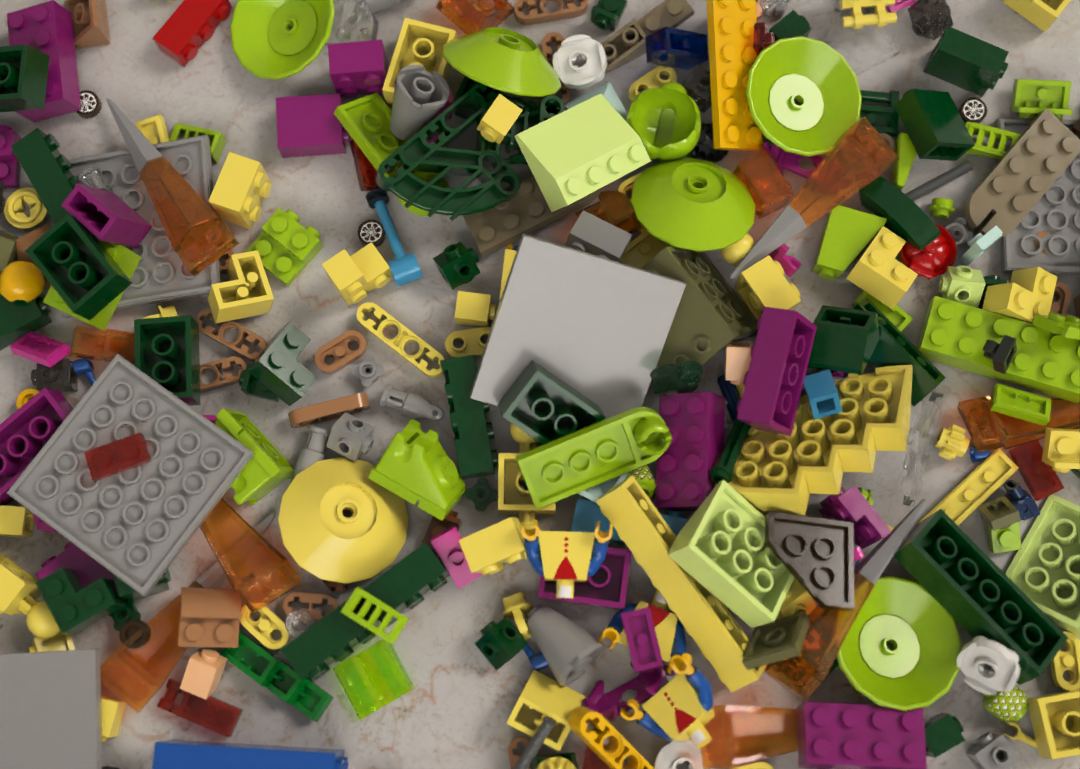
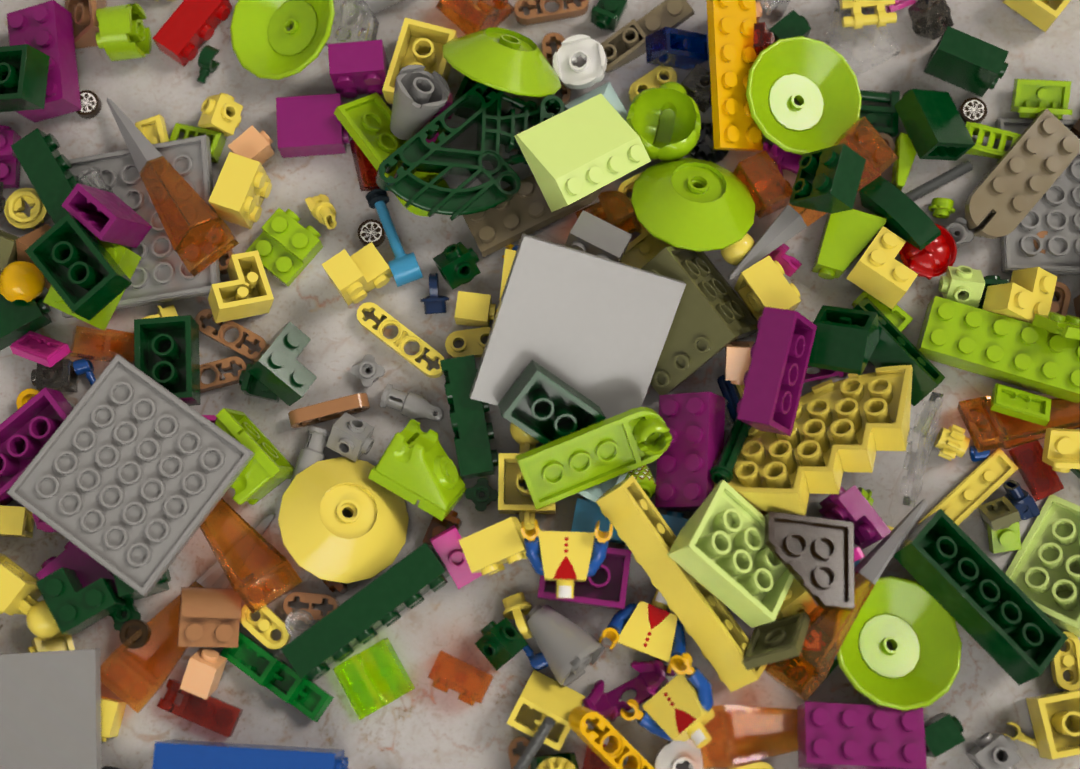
clear red plate [84,433,152,481] -> none
medium nougat plate [314,330,367,374] -> none
lime slope [341,586,410,645] -> none
light yellow brick [476,94,522,144] -> none
magenta plate [620,607,664,672] -> none
clear green plate [650,361,703,394] -> none
dark azure brick [804,369,843,420] -> none
white plate [956,636,1020,695] -> none
light aqua plate [959,225,1003,266] -> none
lime head [982,685,1029,722] -> none
pearl dark grey tile [983,335,1017,374] -> none
none -> lime brick [96,3,152,61]
none -> dark green piece [197,45,220,84]
none -> light yellow brick [197,93,243,137]
none -> light nougat brick [228,125,275,165]
none -> light yellow piece [305,194,337,229]
none -> dark blue piece [420,273,449,314]
none -> clear orange brick [428,650,495,706]
none -> dark green slope [789,143,866,214]

